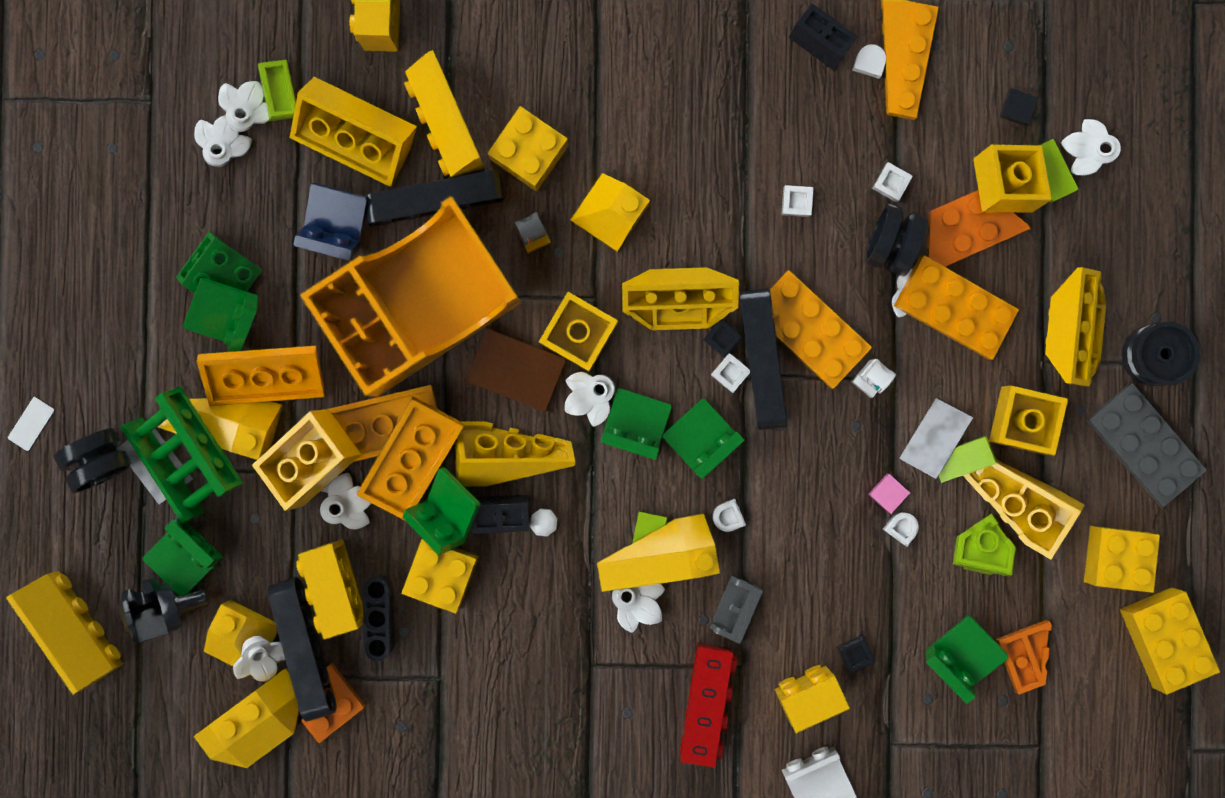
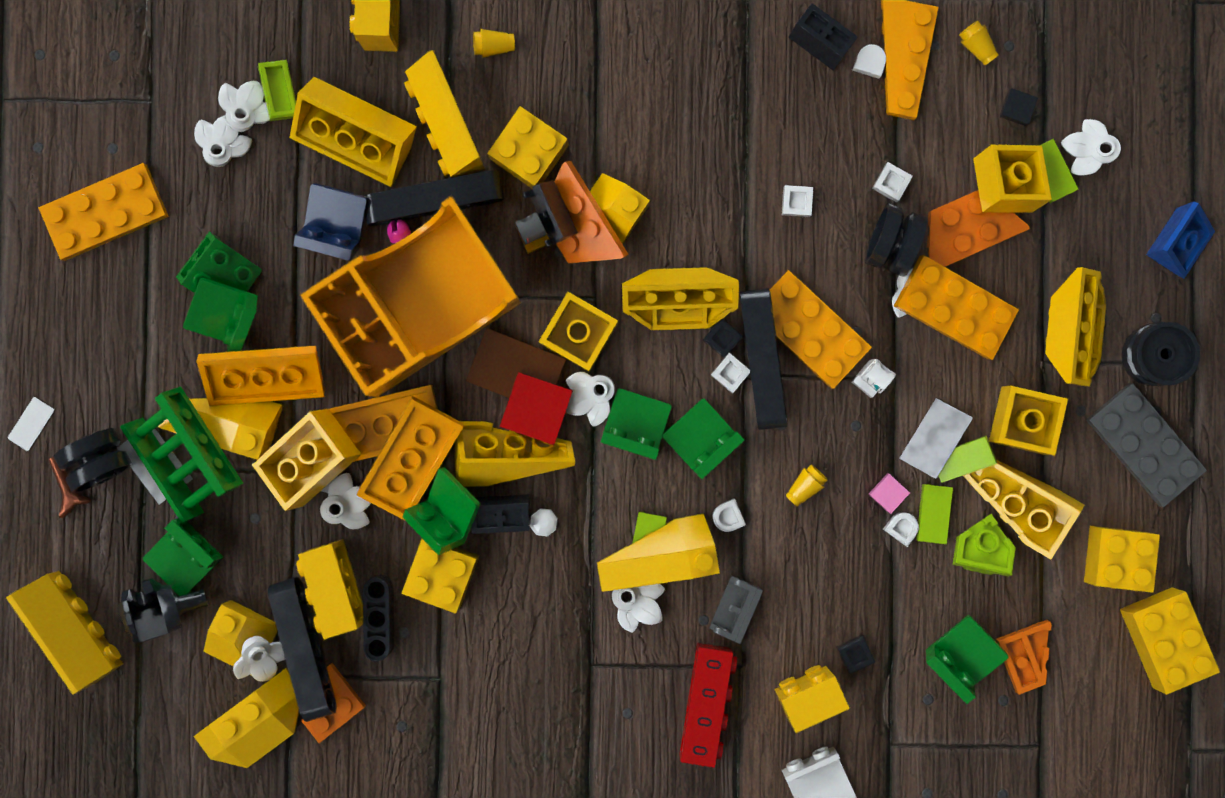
none -> light orange plate [38,163,169,261]
none -> copper piece [48,457,92,518]
none -> dark pink hinge [387,219,411,243]
none -> yellow cone [473,29,515,58]
none -> red tile [500,372,573,445]
none -> hinge [522,180,578,247]
none -> orange wing [554,161,629,263]
none -> yellow cone [786,464,828,507]
none -> lime tile [916,484,953,544]
none -> yellow cone [959,21,999,65]
none -> blue slope [1146,202,1215,278]

